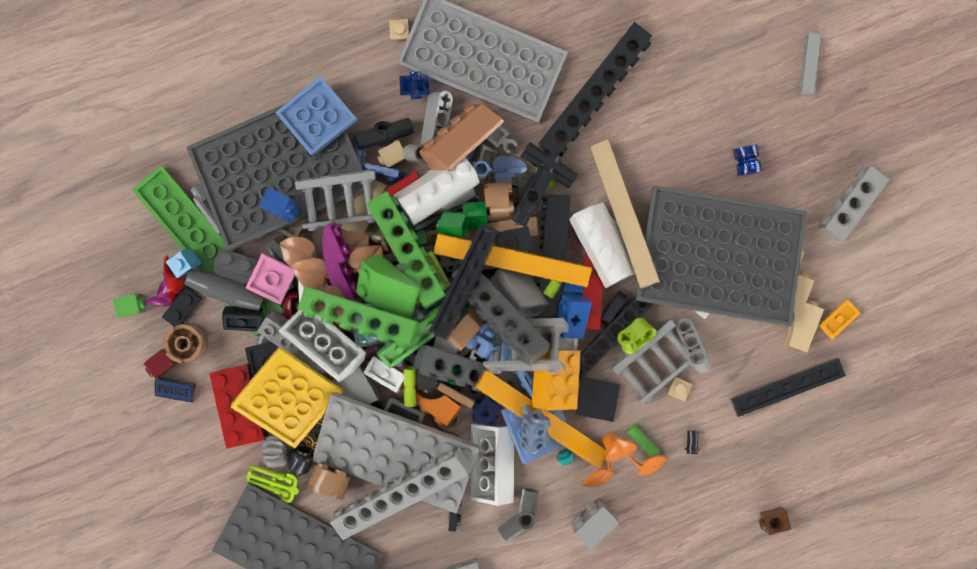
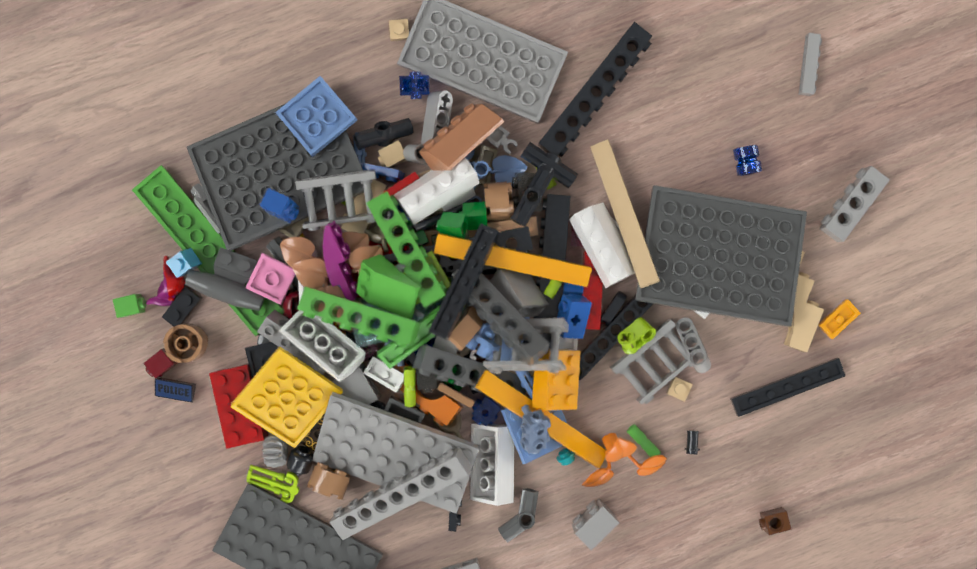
black slope [222,306,263,331] -> none
black tile [575,377,621,422] -> none

